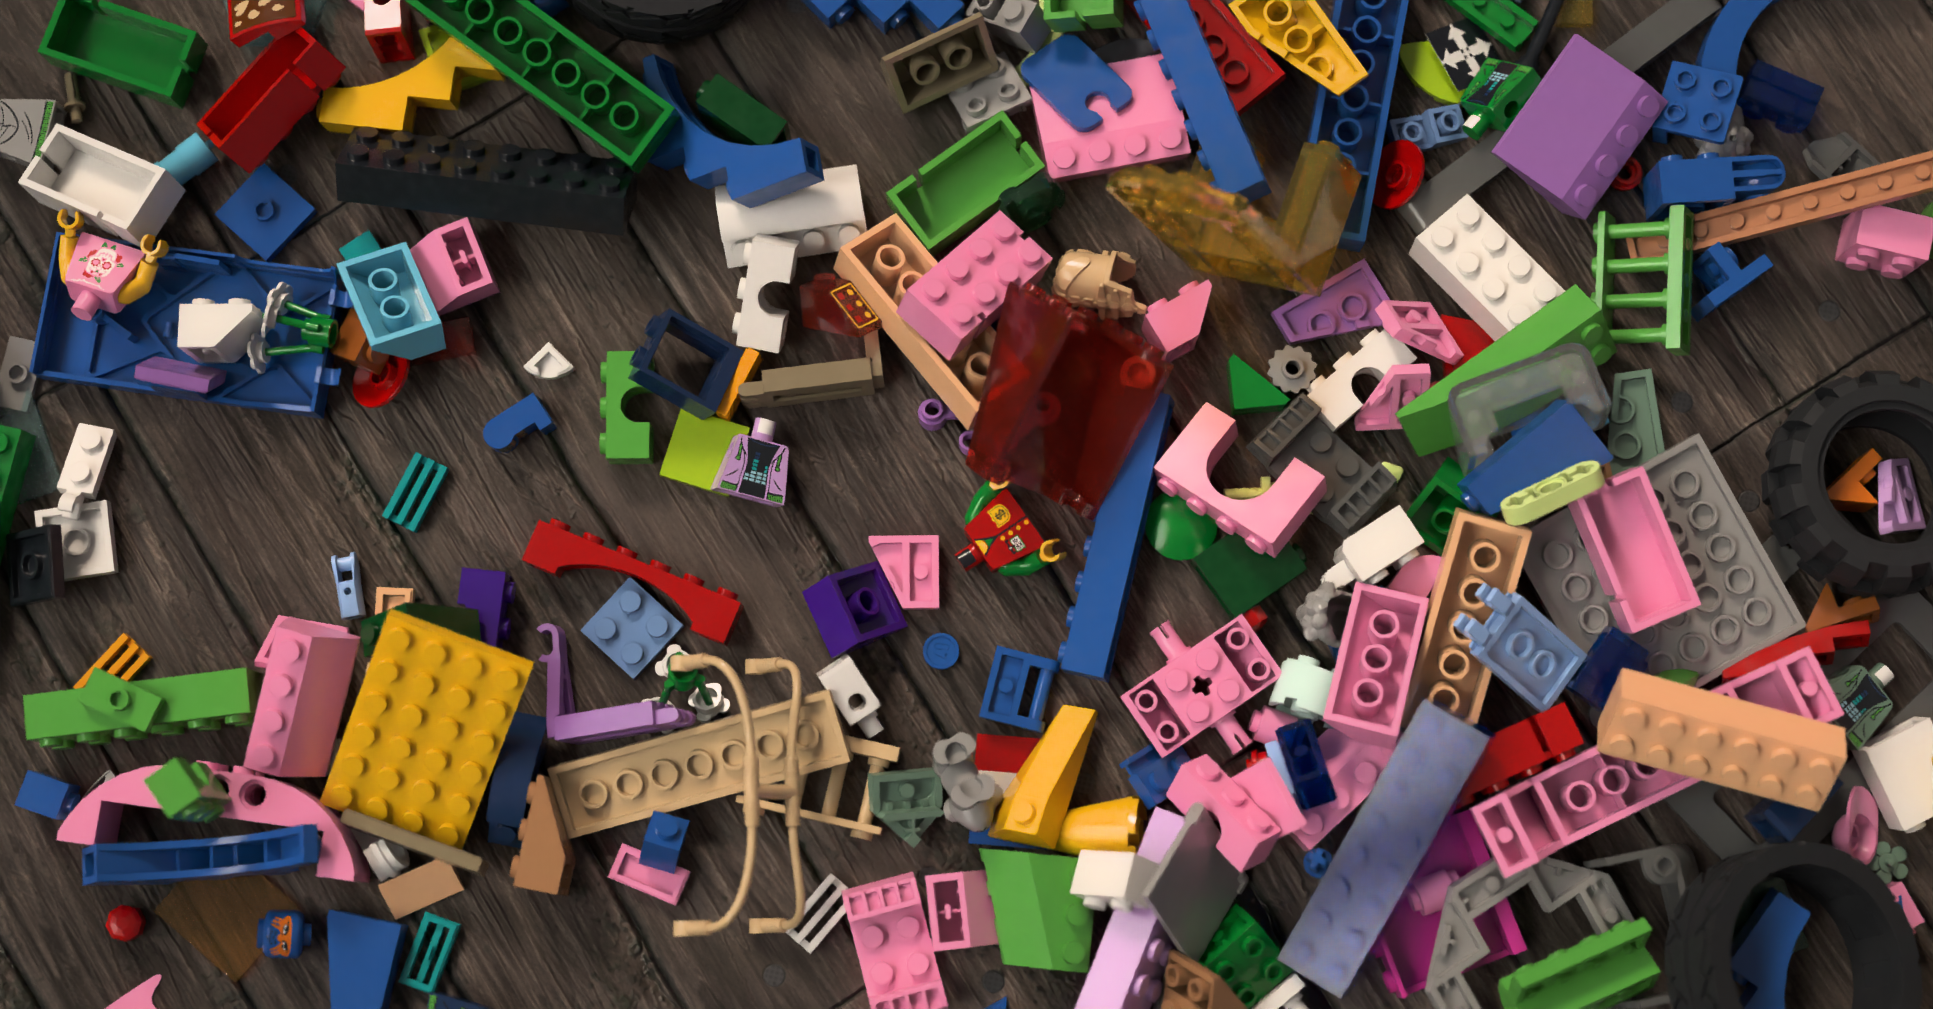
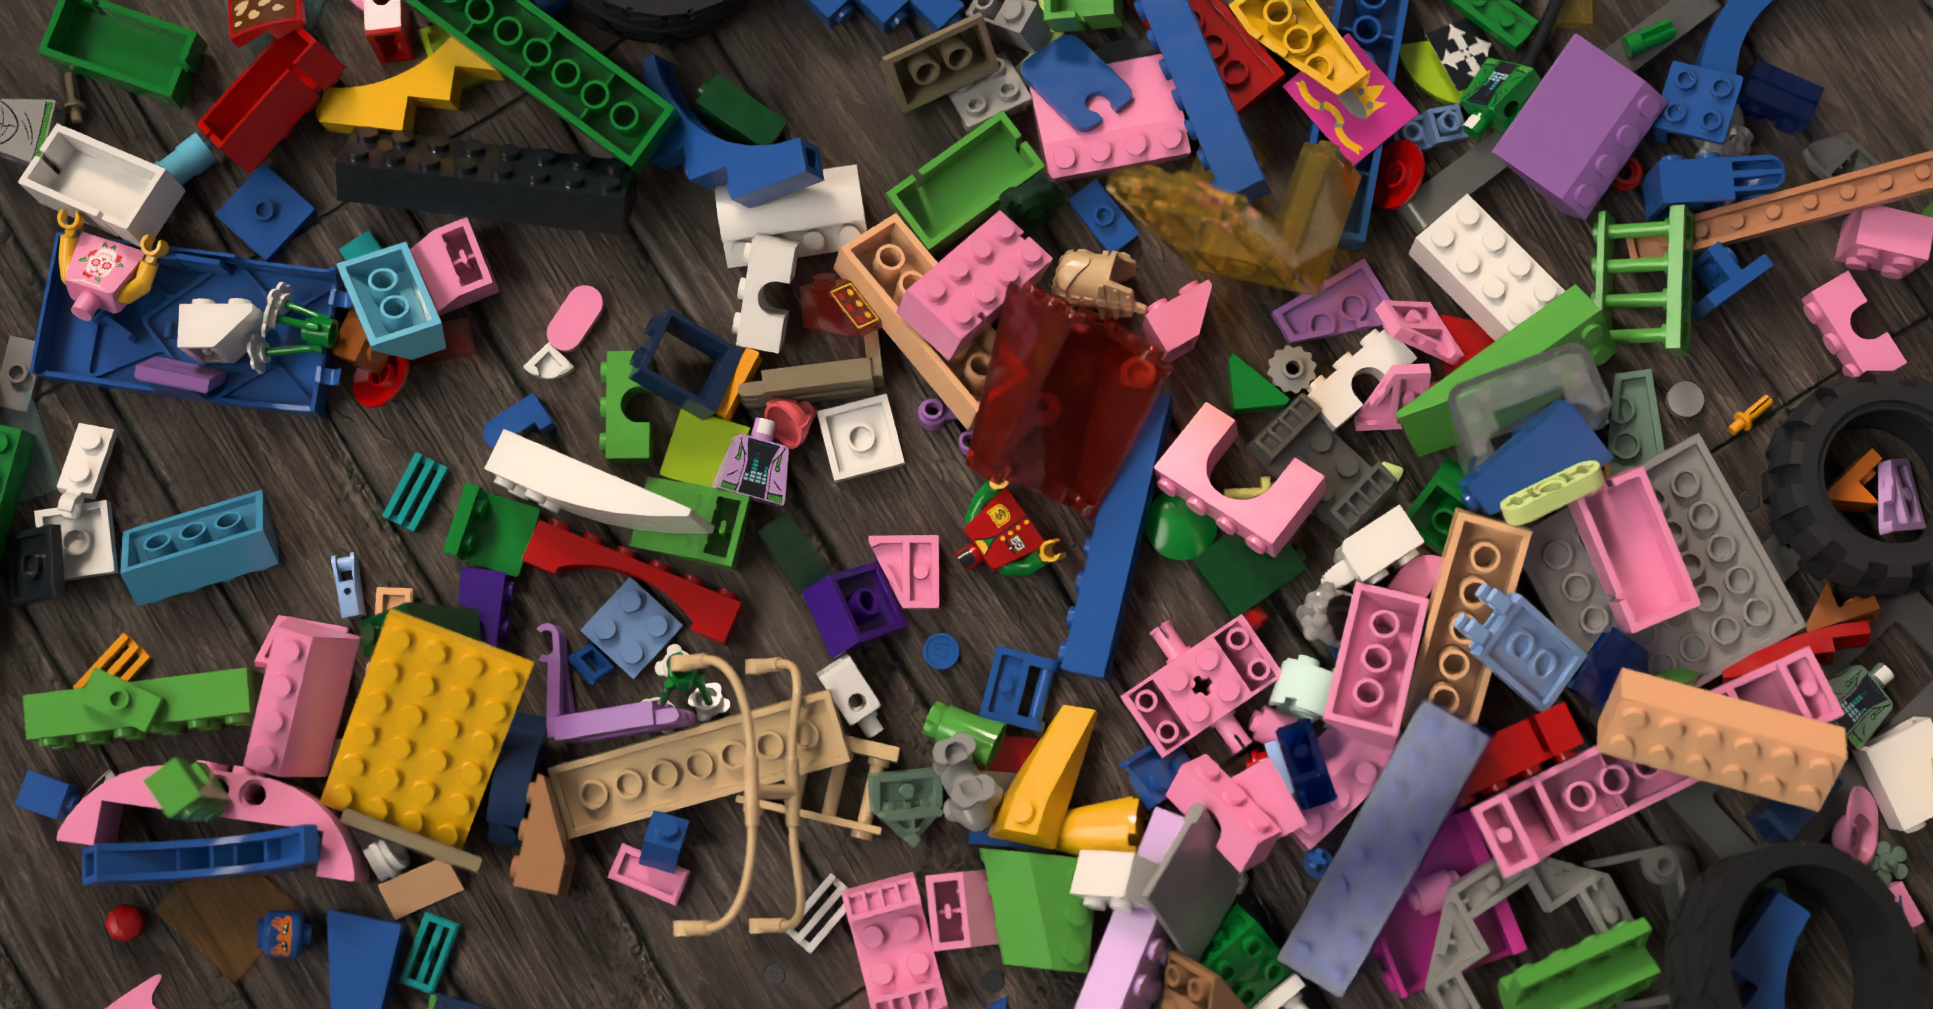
none -> dark azure slope [120,489,279,607]
none -> green bracket [442,482,541,578]
none -> white slope [484,429,715,534]
none -> bright pink tile [547,285,604,353]
none -> blue slope [568,642,616,685]
none -> bright green slope [629,477,753,572]
none -> clear green slope [756,512,831,595]
none -> coral piece [764,397,816,449]
none -> white plate [817,394,905,483]
none -> bright green plant [922,701,1007,771]
none -> blue plate [1067,179,1140,255]
none -> dark pink sticker [1283,33,1418,167]
none -> green piece [1621,19,1677,57]
none -> light grey tile [1665,381,1704,419]
none -> light orange piece [1727,395,1773,436]
none -> bright pink arch [1801,271,1907,378]

